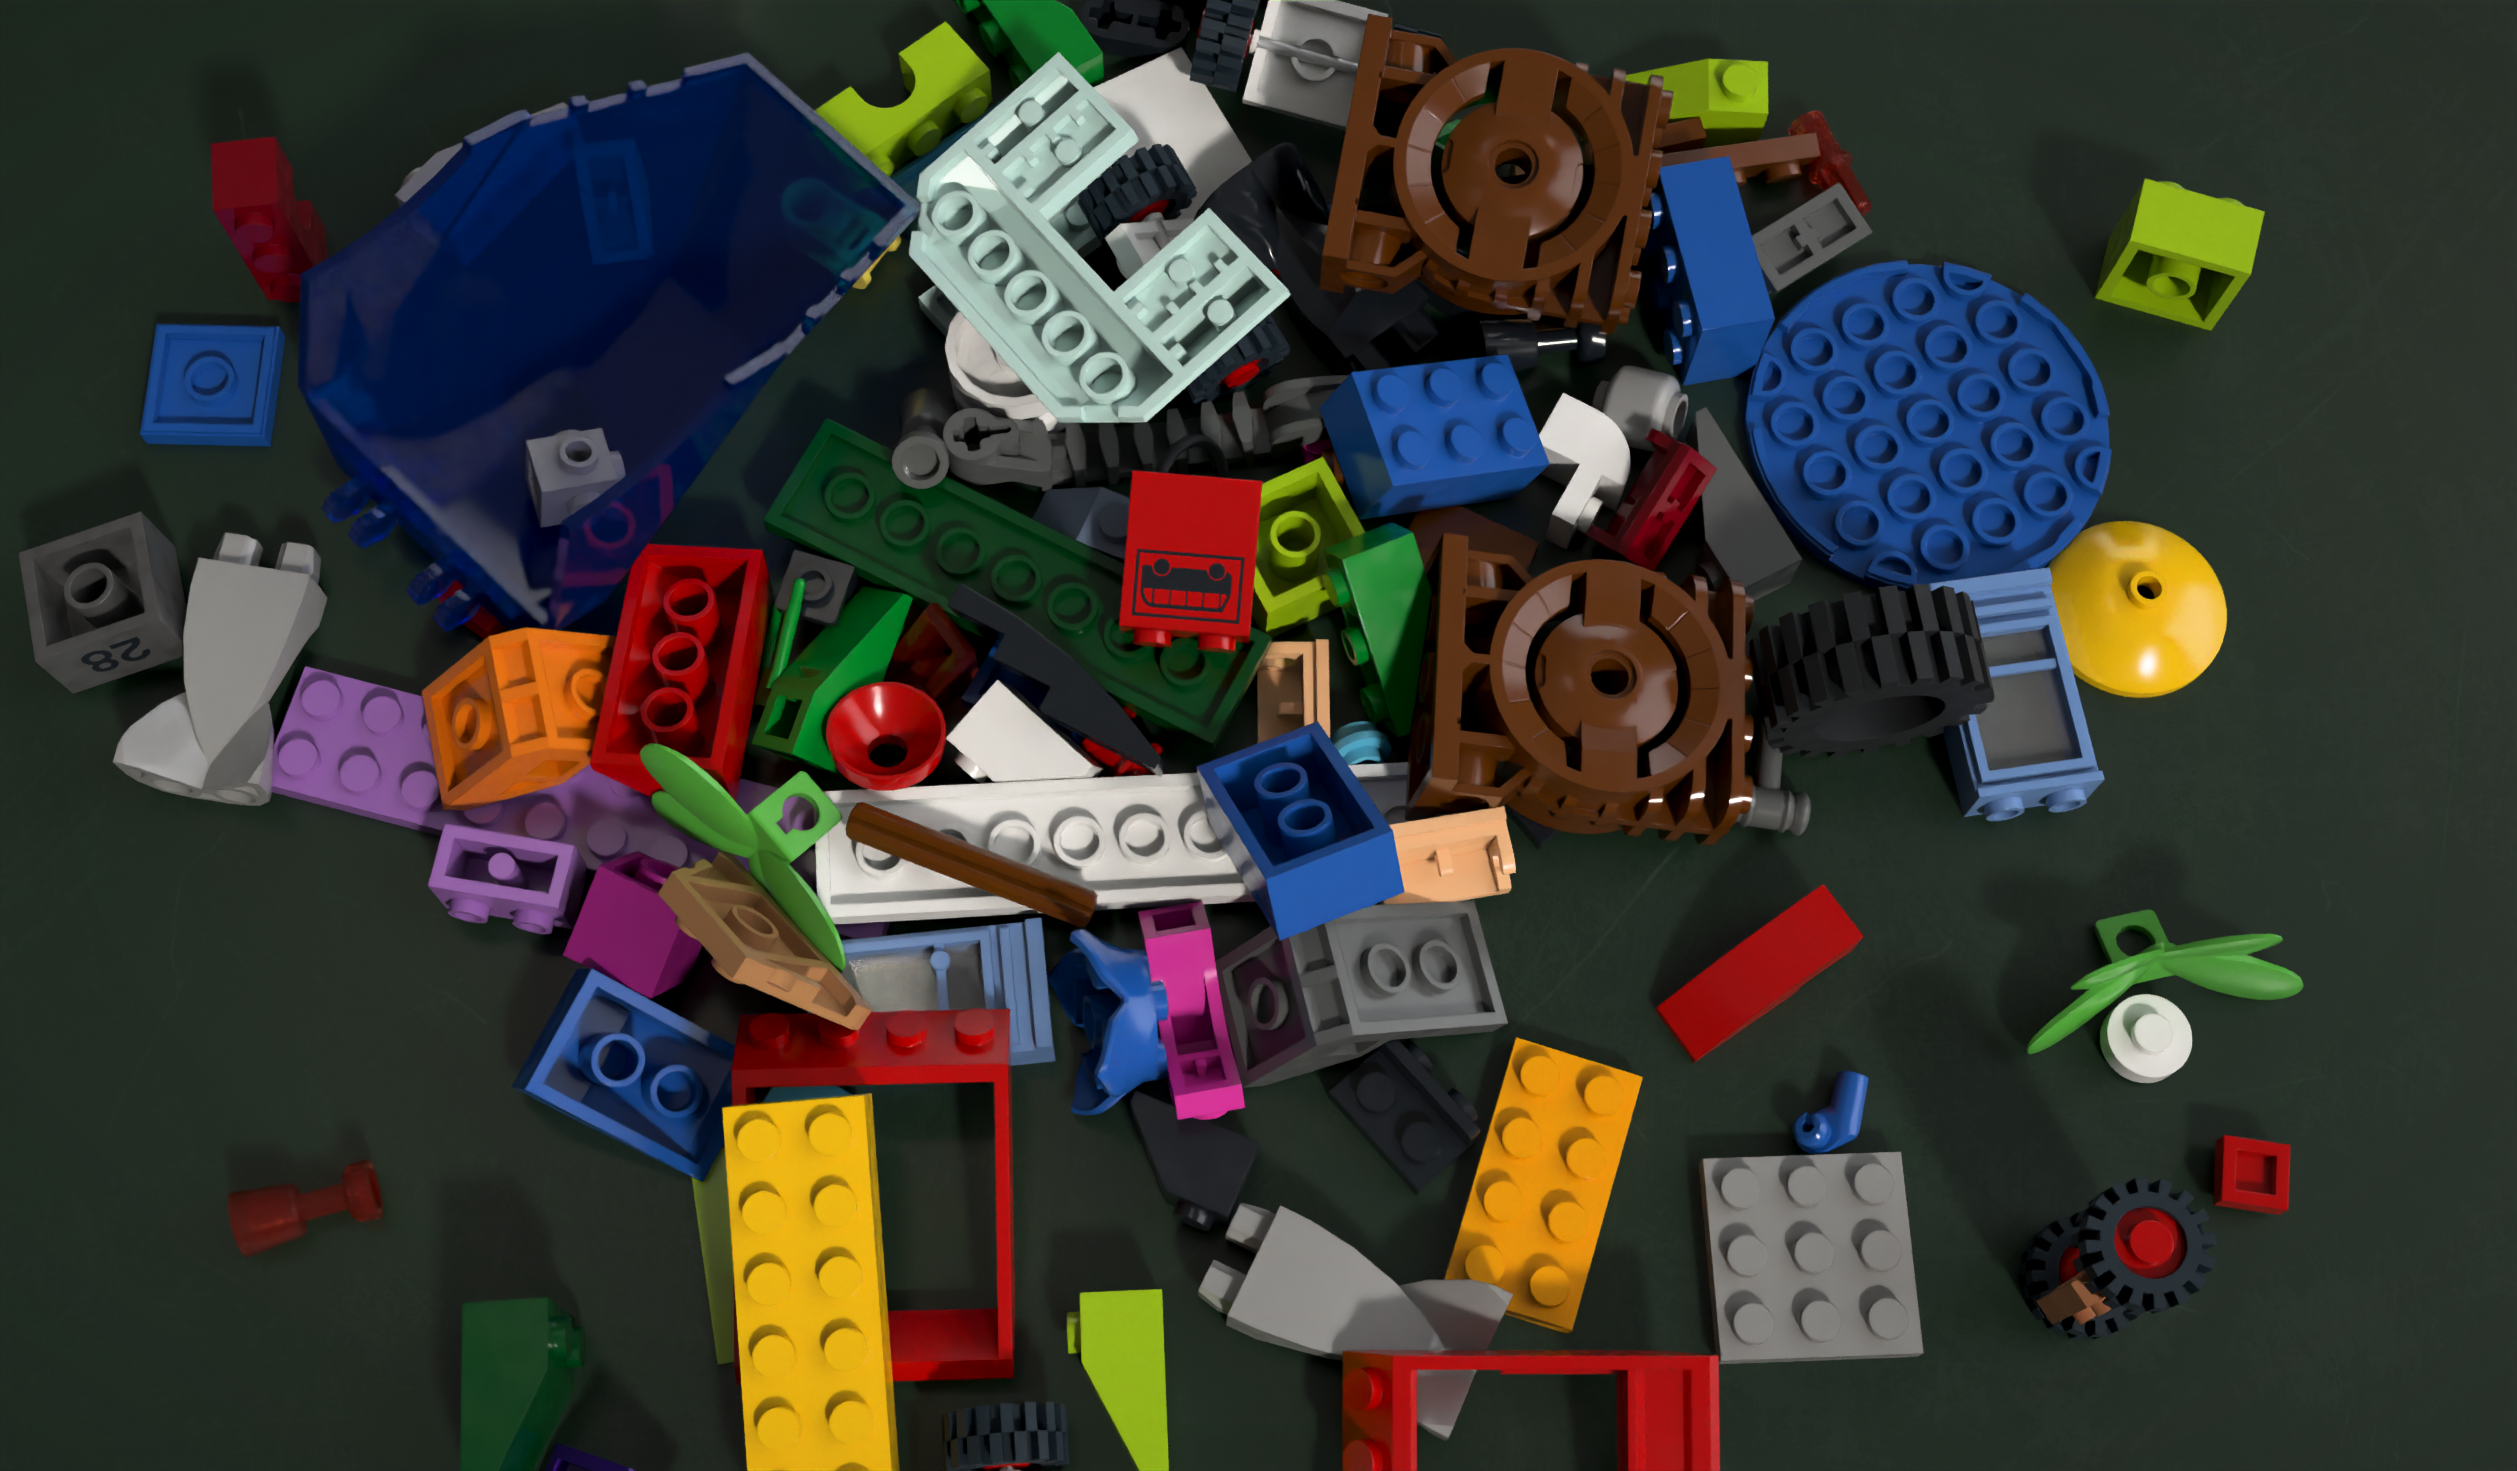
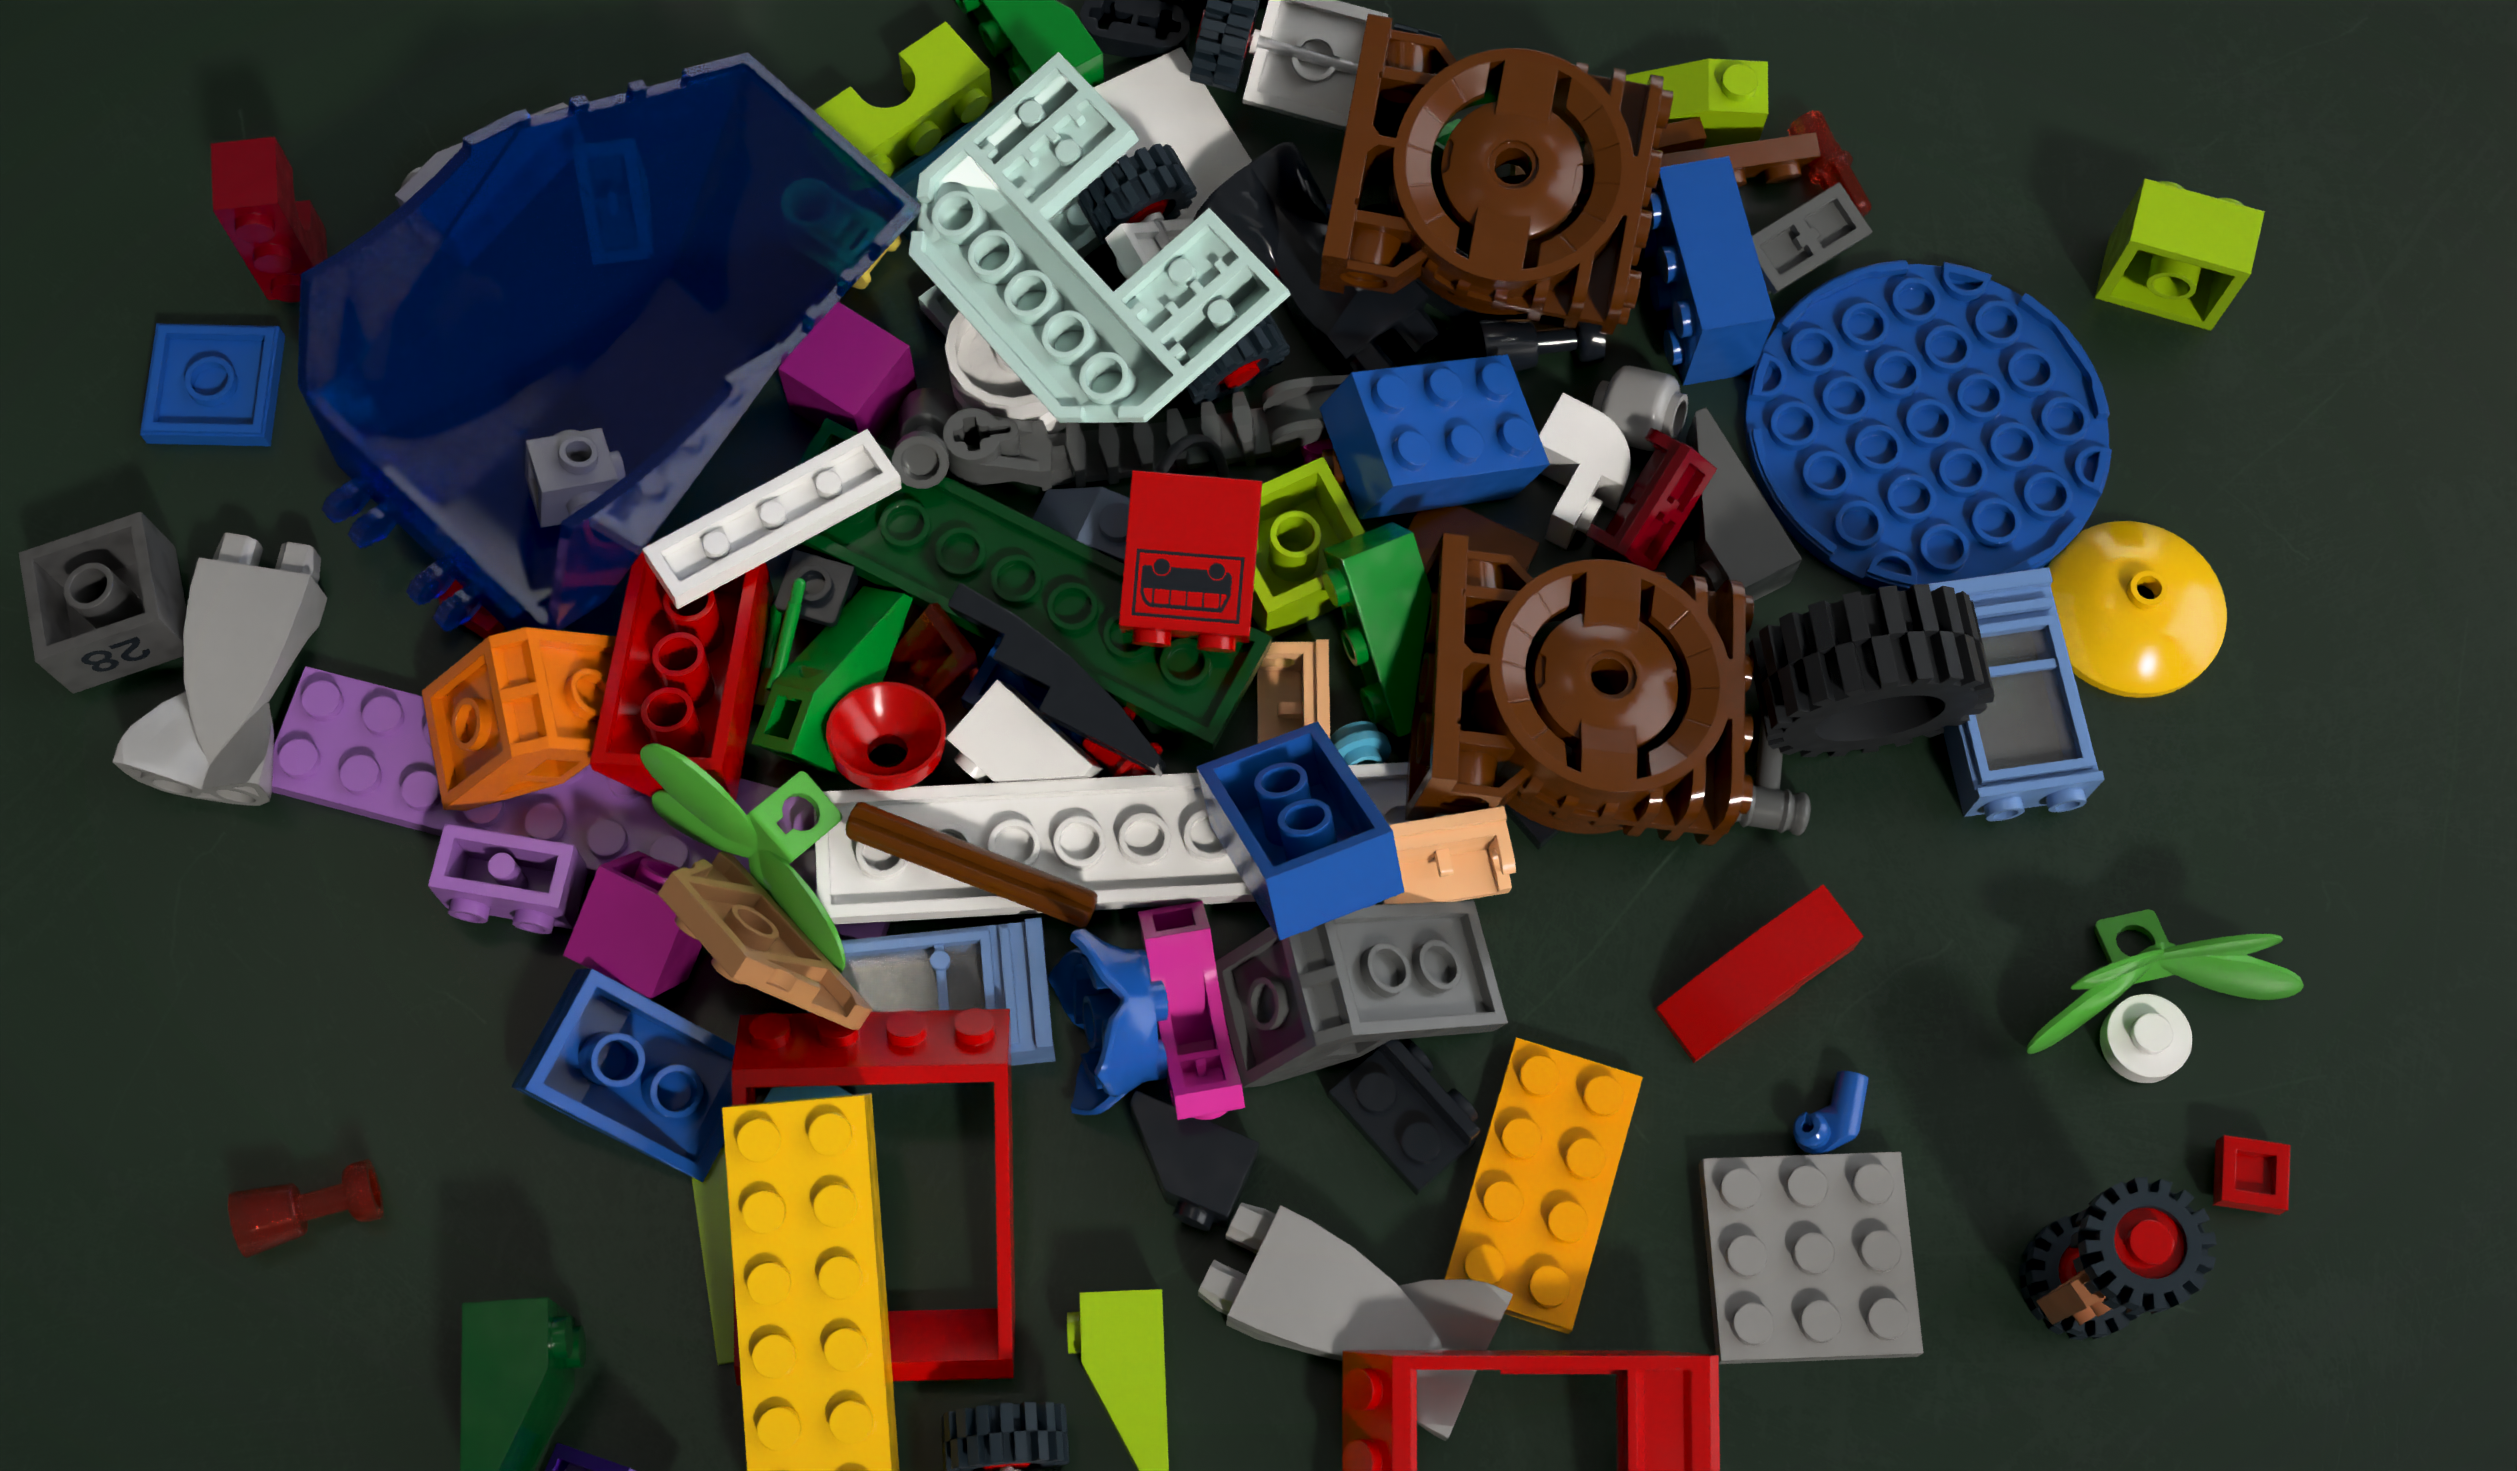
none -> white plate [642,429,902,609]
none -> magenta head [778,299,917,441]

